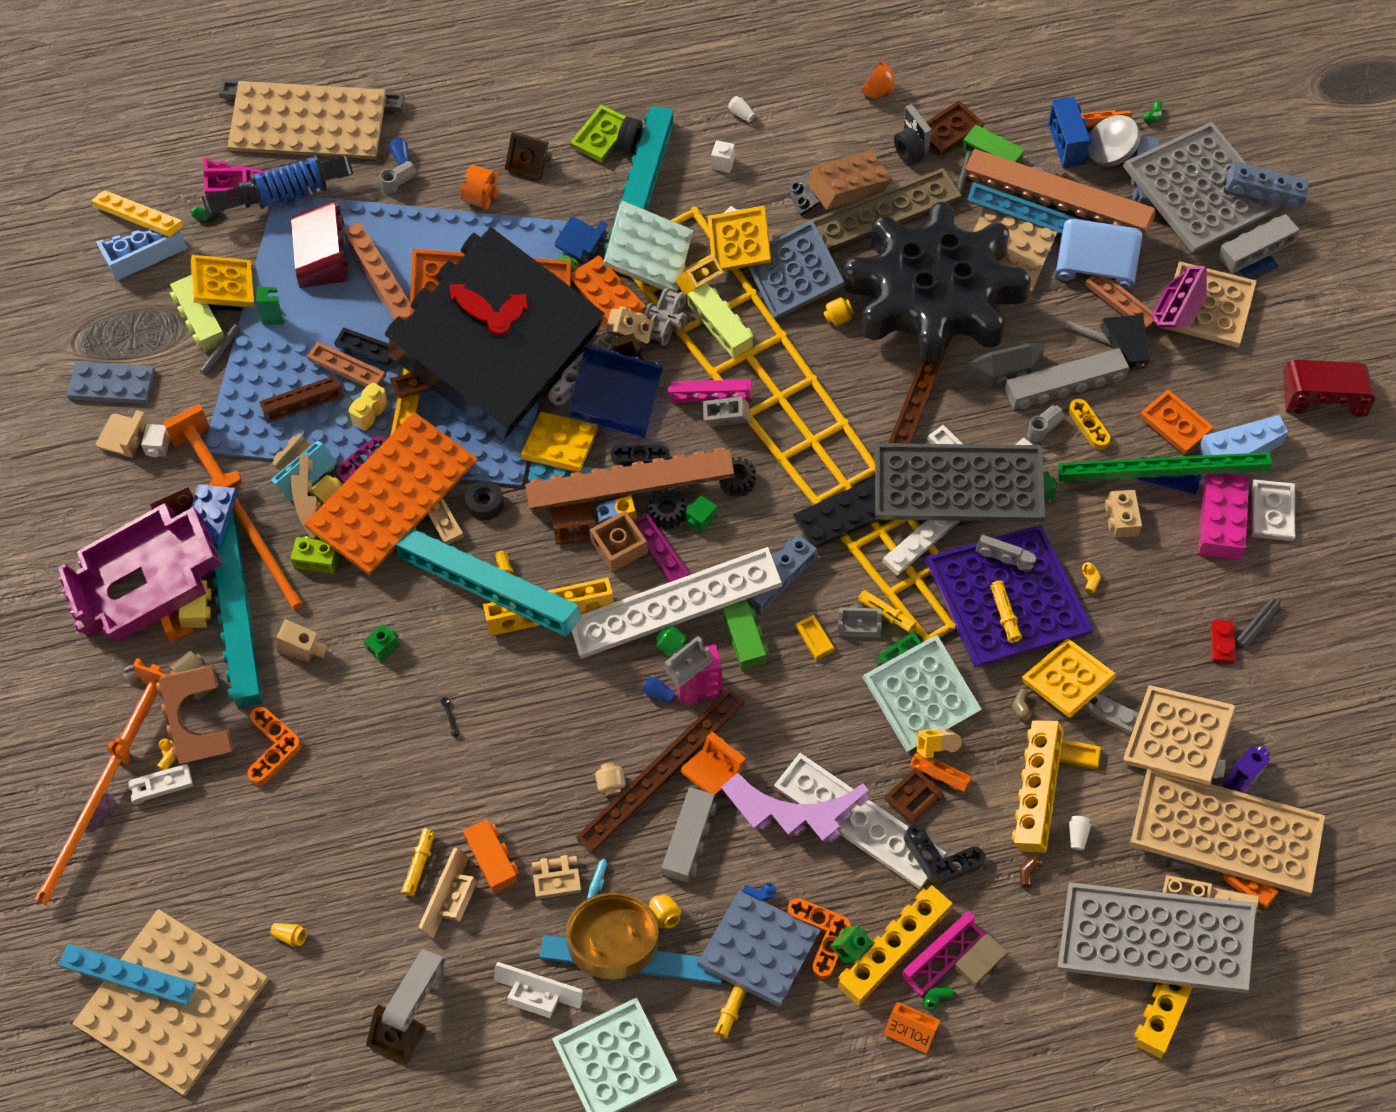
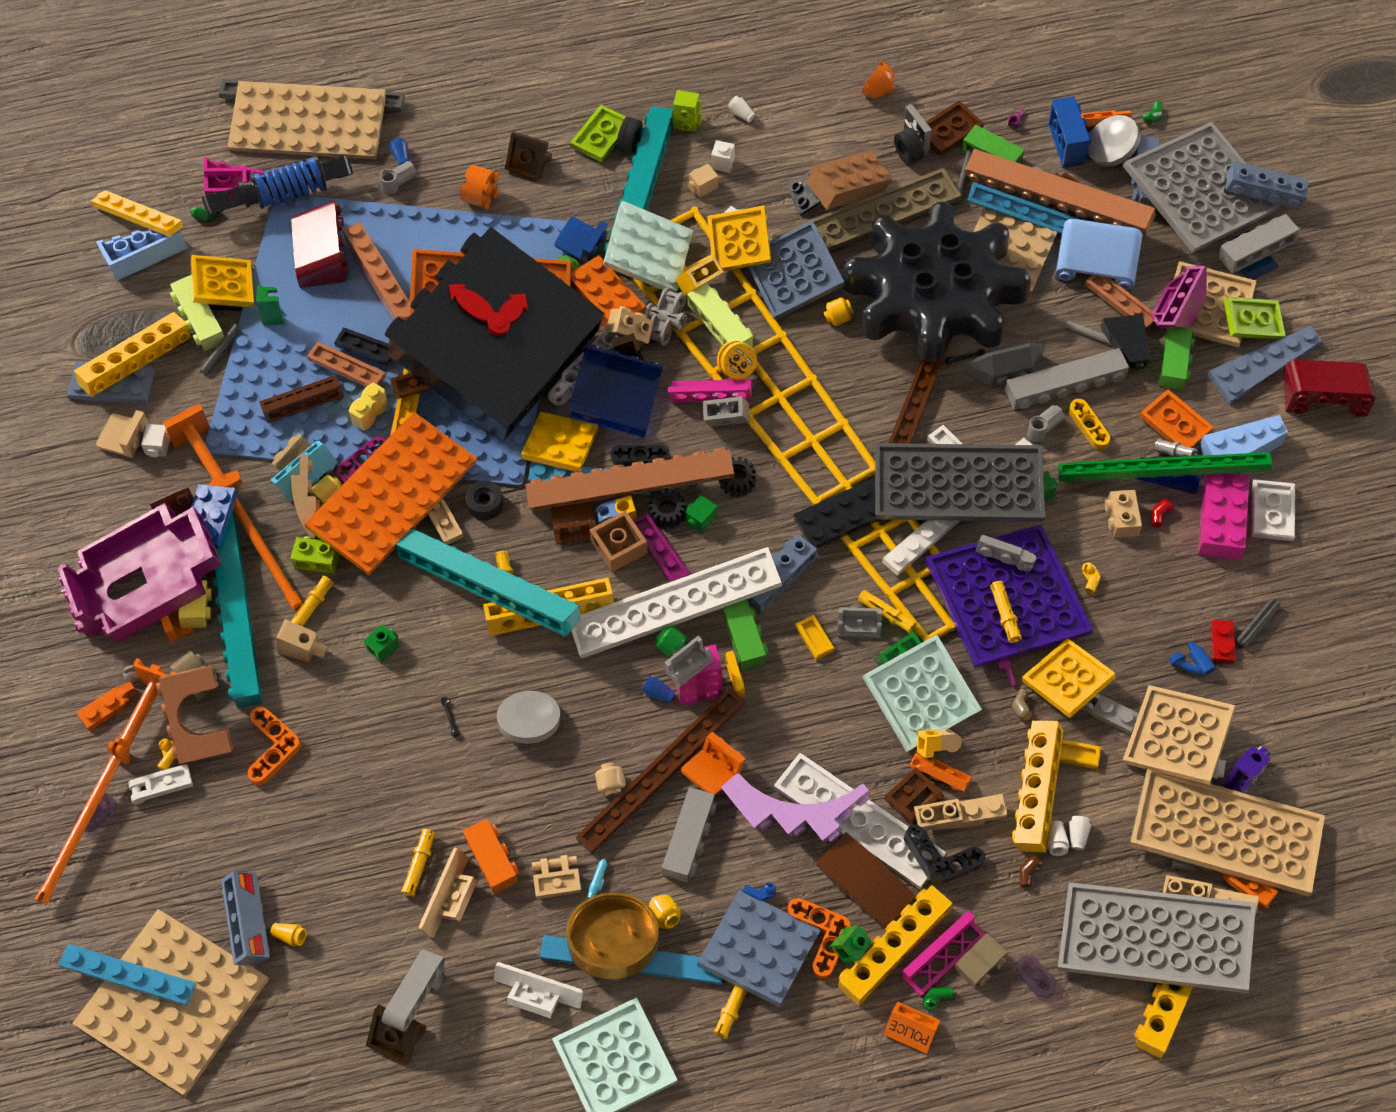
none -> yellow brick [74,312,191,397]
none -> orange hinge [76,682,137,731]
none -> sand blue brick [221,871,270,966]
none -> yellow pin [291,576,334,626]
none -> light grey piece [497,691,560,744]
none -> lime brick [673,90,703,132]
none -> tan brick [688,164,719,198]
none -> yellow head [717,341,757,380]
none -> yellow tile [725,651,745,698]
none -> reddish brown slope [815,832,915,929]
none -> tan slope [914,794,1007,830]
none -> black hinge [945,348,985,365]
none -> magenta hand [997,659,1017,687]
none -> magenta hand [1008,108,1026,129]
none -> clear purple plate [1016,955,1056,998]
none -> white cone [1047,821,1070,856]
none -> red arm [1152,499,1174,527]
none -> light grey pin [1155,439,1197,457]
none -> bright green brick [1159,327,1195,390]
none -> blue plant [1169,641,1216,676]
none -> sand blue wing [1208,326,1322,405]
none -> lime plate [1223,297,1286,340]

